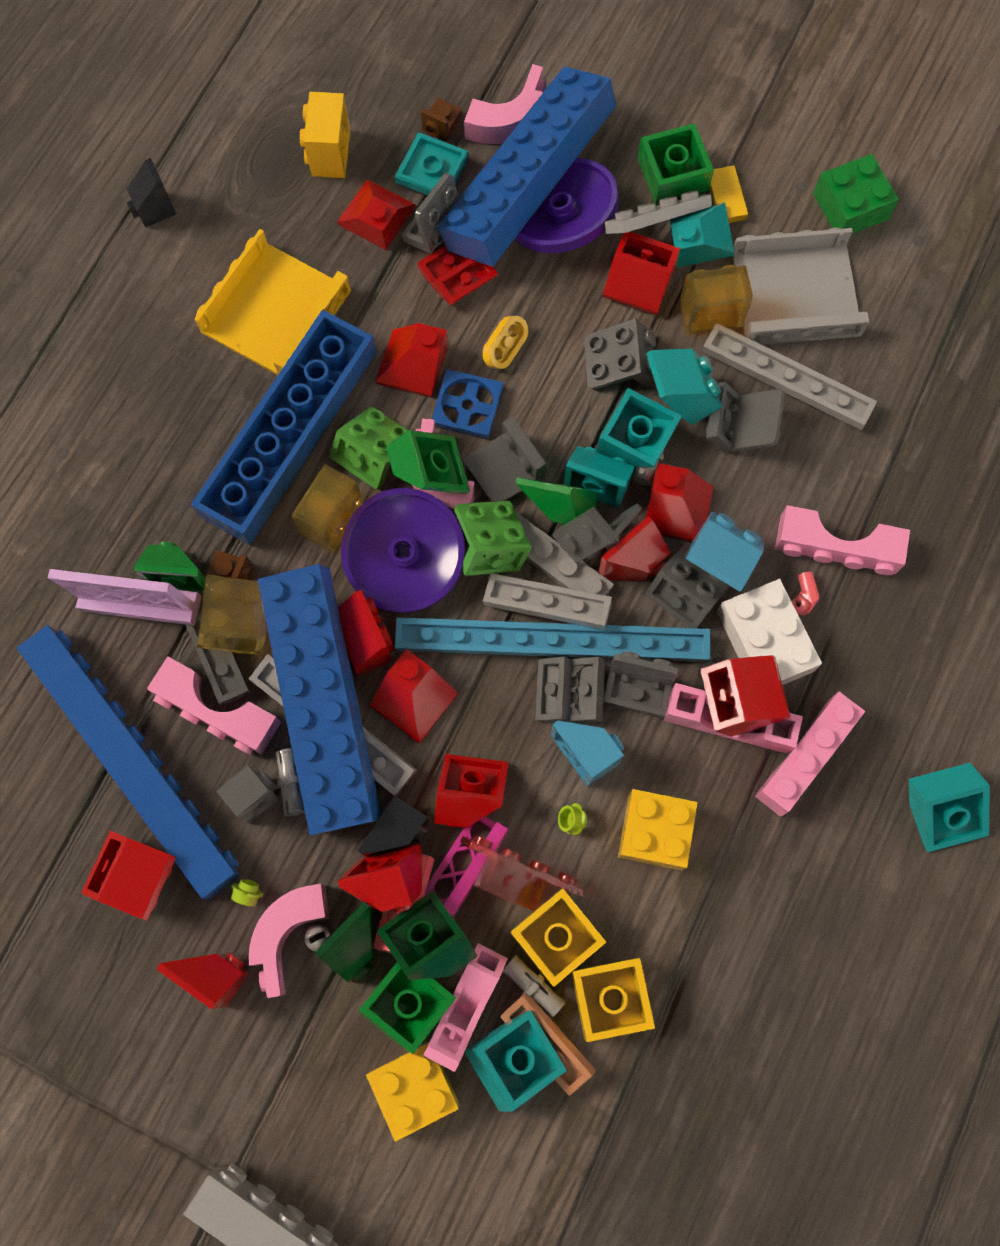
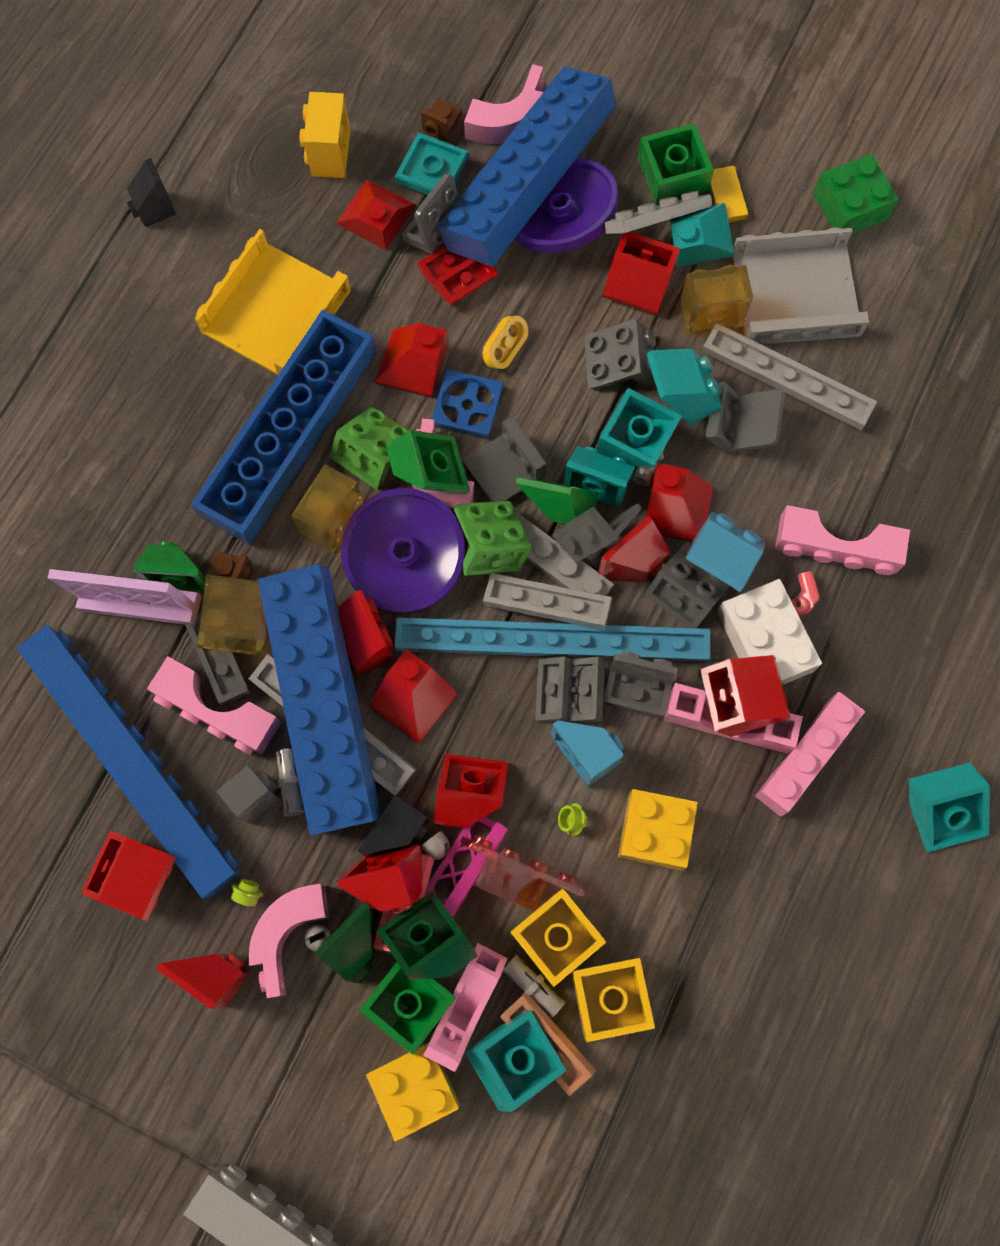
none -> light grey hinge [421,831,450,860]

